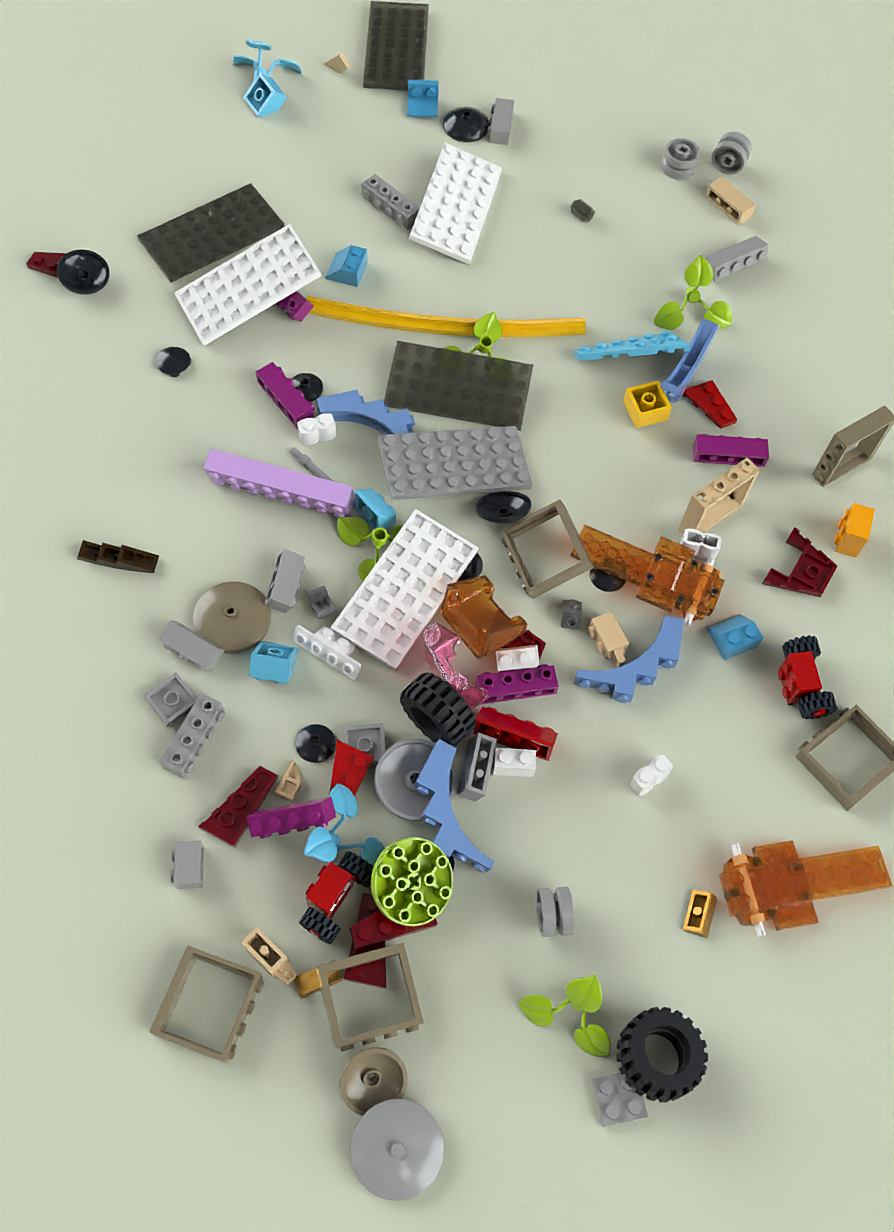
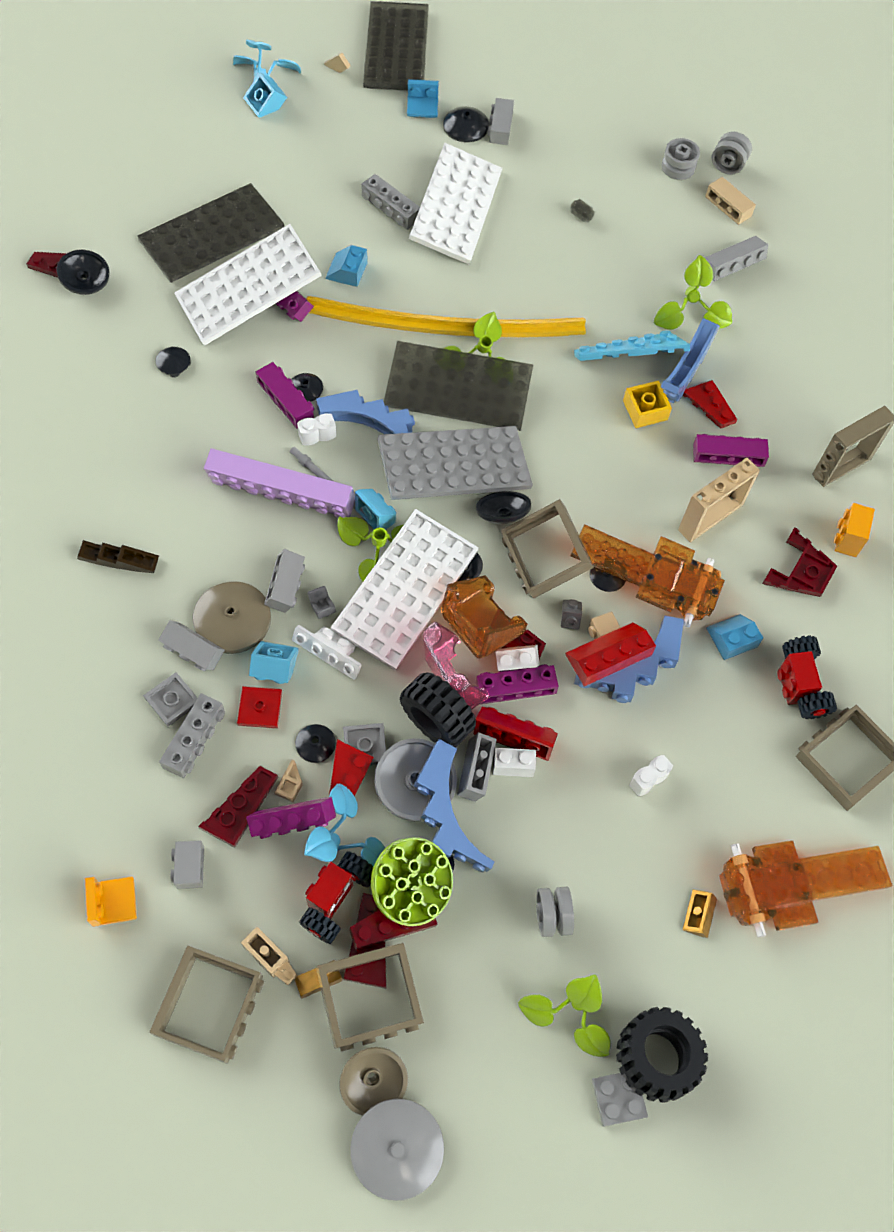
white brick [679,529,722,560] -> none
none -> light orange bracket [85,876,137,927]
none -> red plate [237,686,282,729]
none -> red slope [565,622,656,687]

